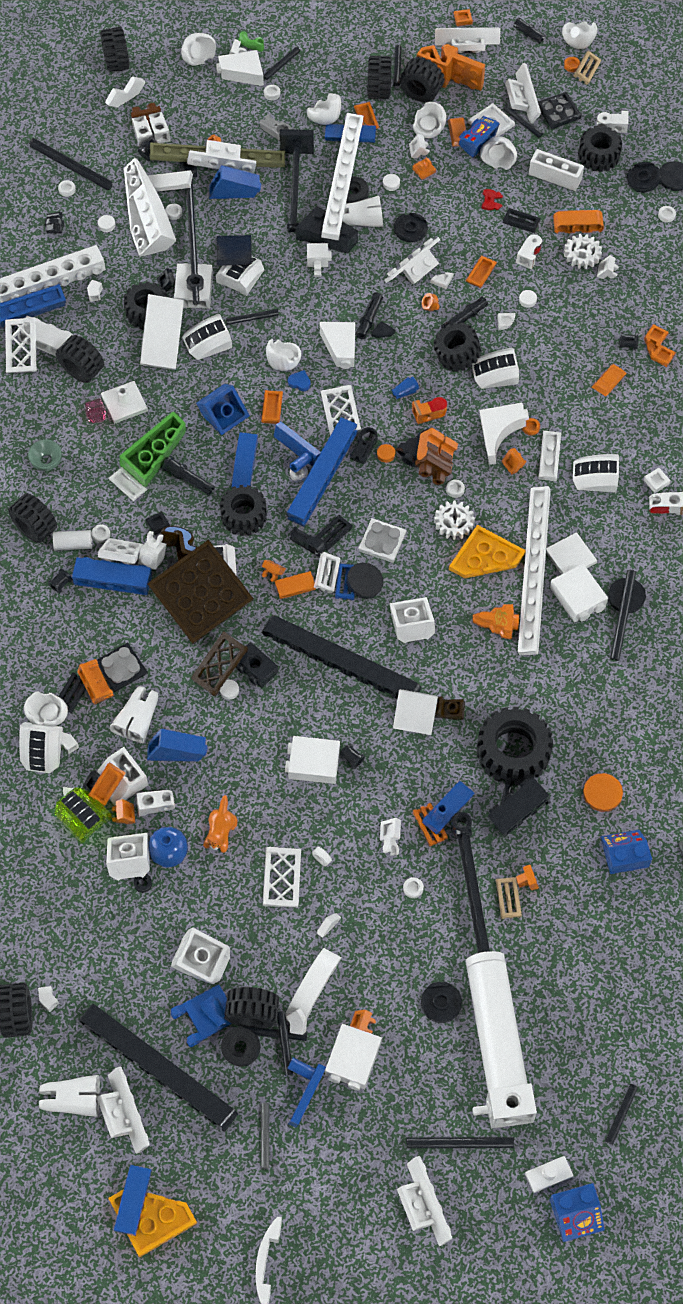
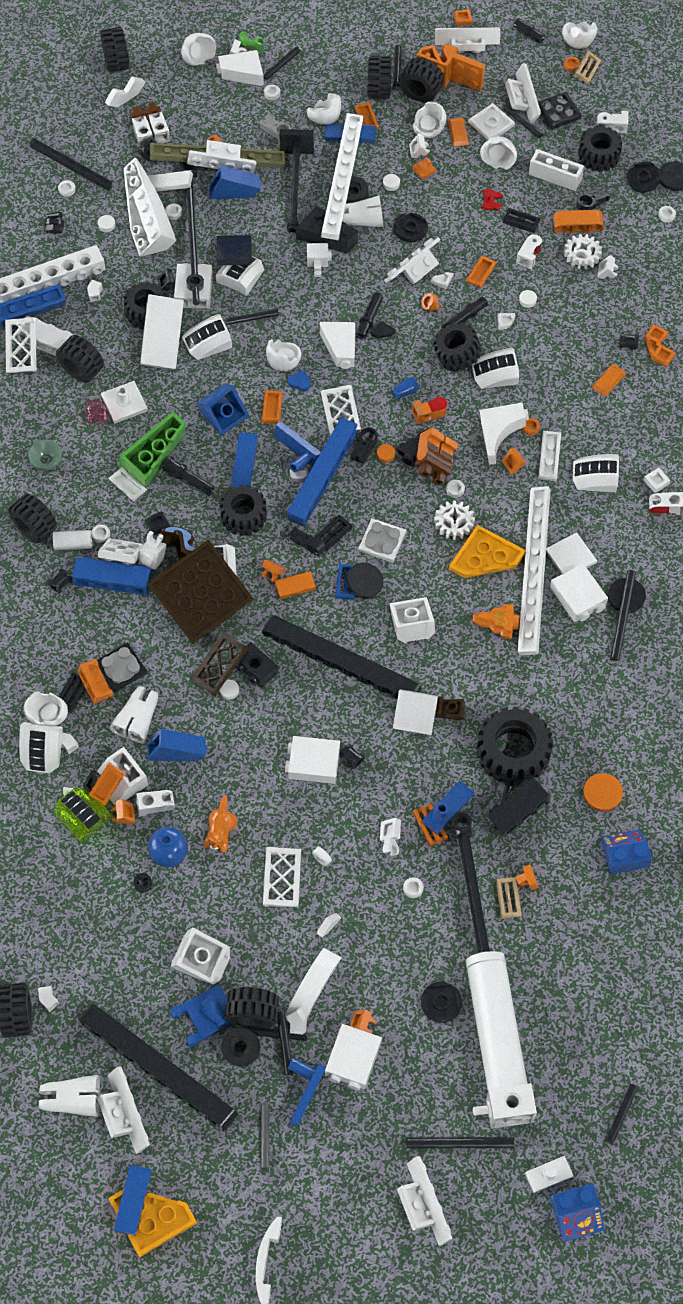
white slope [106,833,150,881] -> none
white tile [314,552,340,593] -> none
blue slope [458,116,500,157] -> none
none -> black piece [576,187,610,210]

